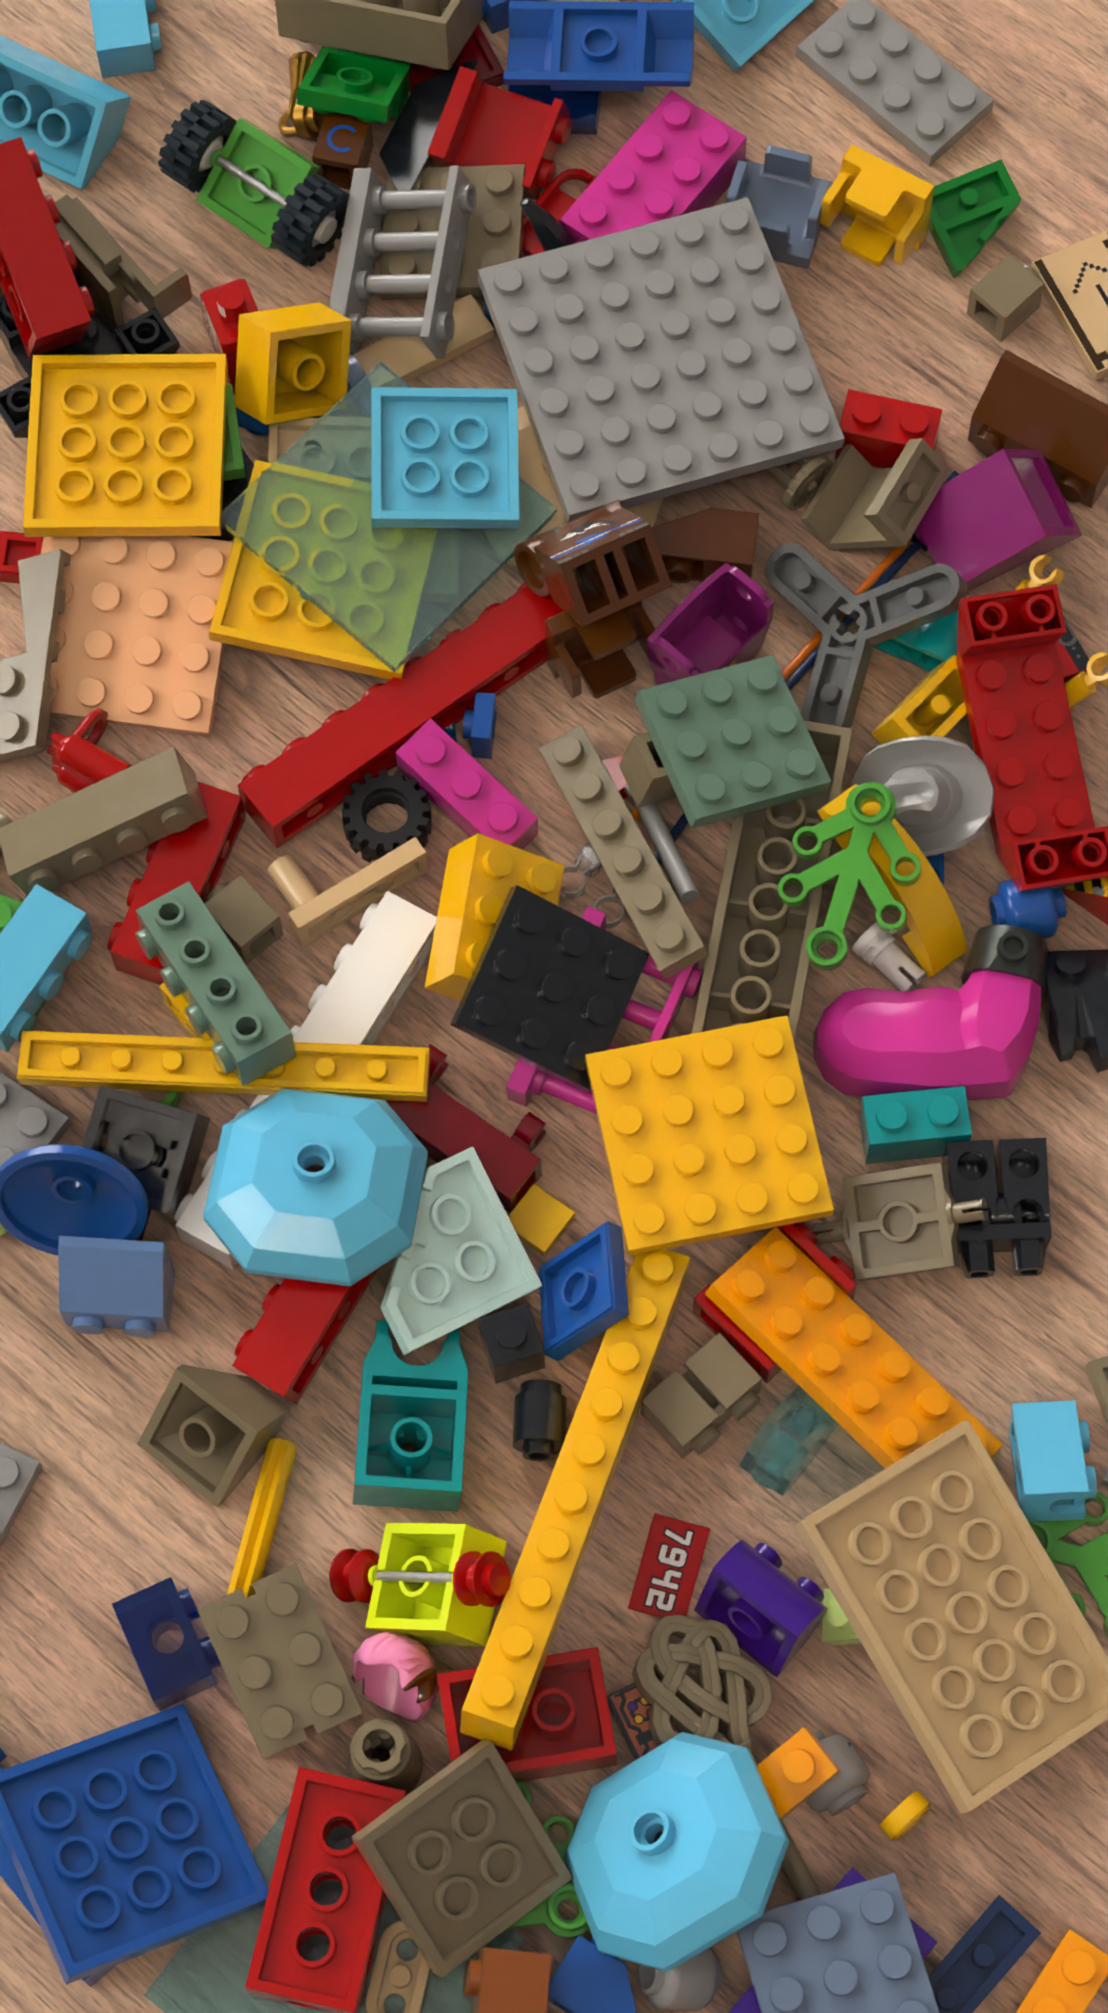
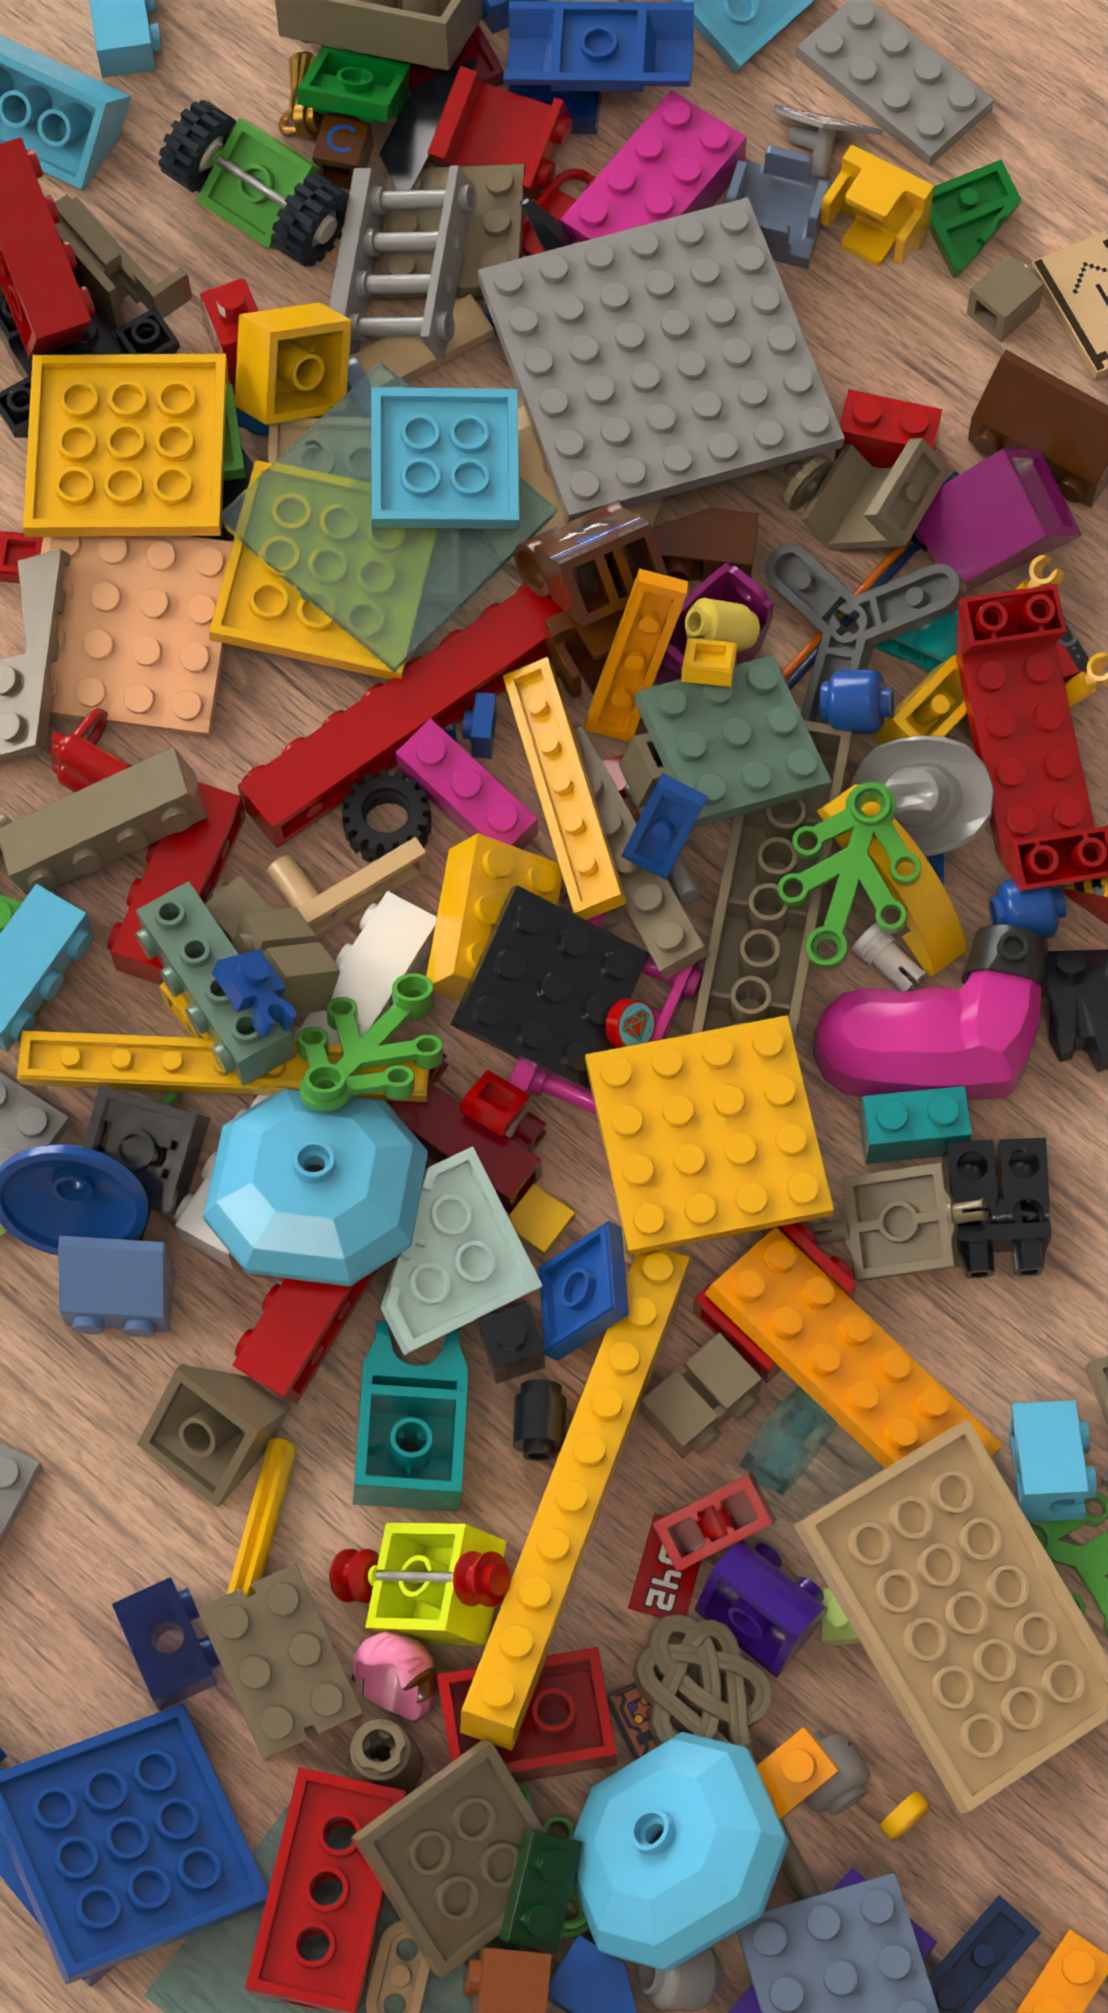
none -> blue plate [212,949,297,1037]
none -> dark tan piece [232,907,340,1014]
none -> bright green plant [297,973,443,1111]
none -> red plate [458,1070,531,1137]
none -> dark green plate [499,1828,583,1953]
none -> yellow plate [503,657,627,920]
none -> light orange plate [584,568,688,742]
none -> tile [606,998,656,1048]
none -> blue plate [621,773,708,880]
none -> red brick [653,1472,777,1572]
none -> yellow tile [681,638,737,687]
none -> light yellow brick [685,598,760,653]
none -> light grey shield [774,104,883,178]
none -> blue head [820,669,895,734]

